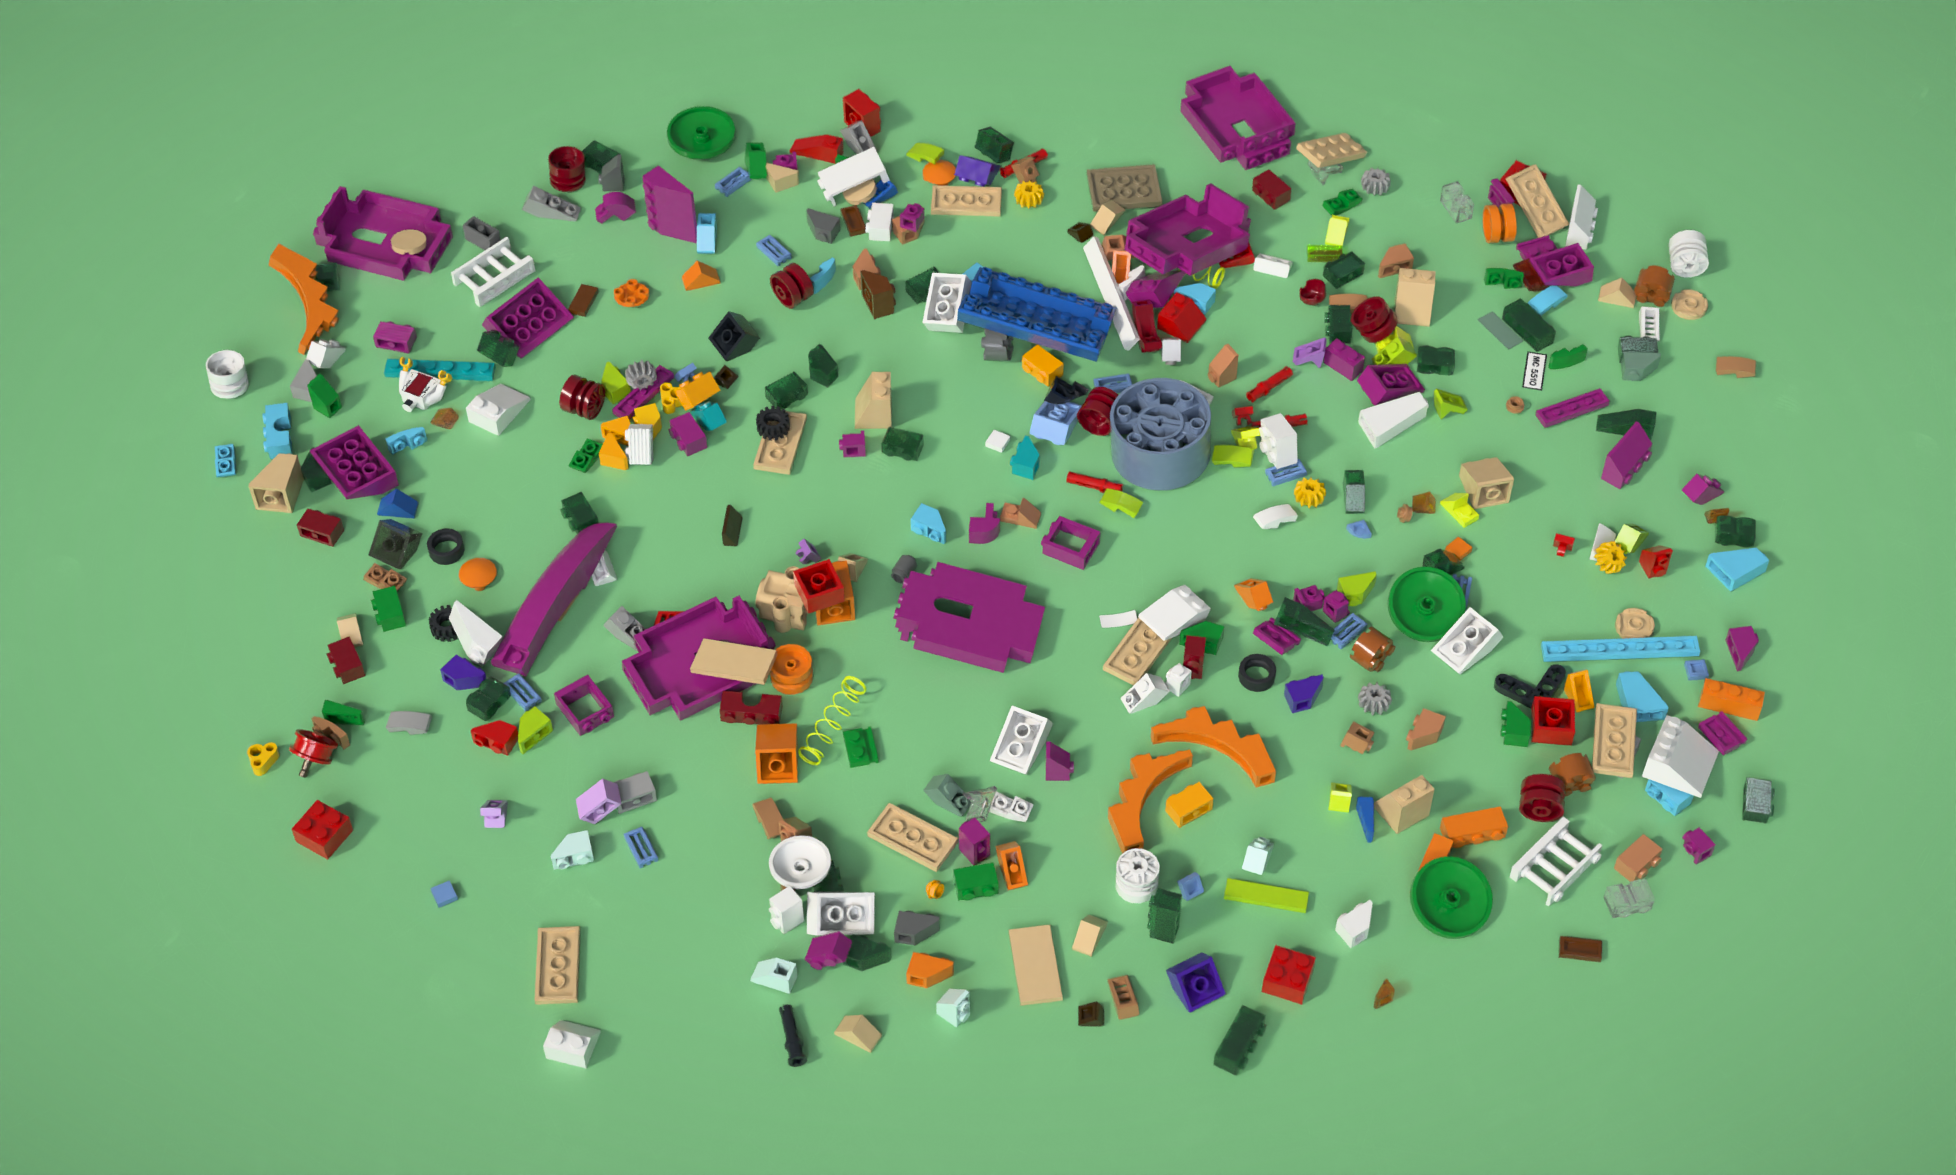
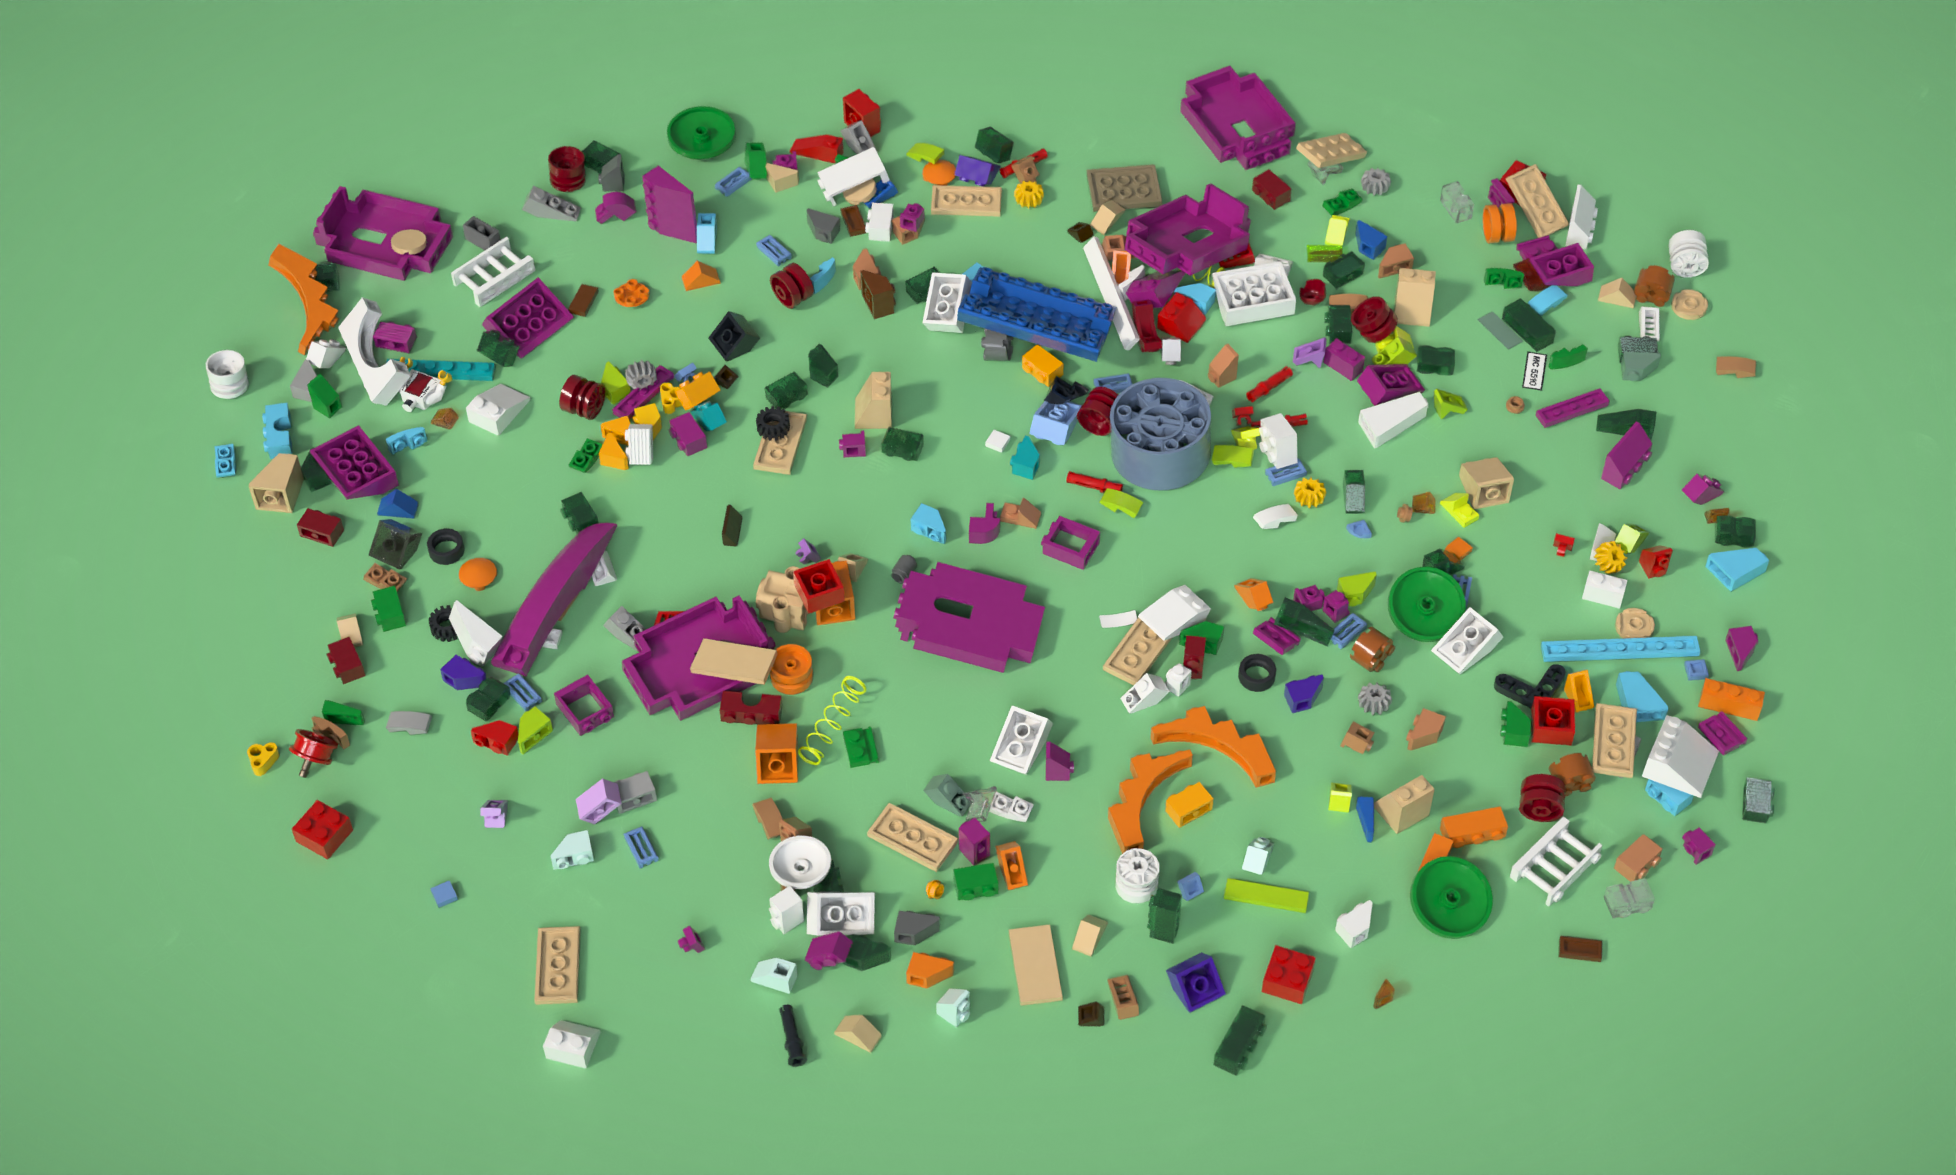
none -> white arch [338,297,411,406]
none -> white tile [542,629,562,649]
none -> magenta tile [677,925,705,953]
none -> white slope [1212,261,1296,326]
none -> blue slope [1355,220,1387,260]
none -> white brick [1582,571,1628,609]

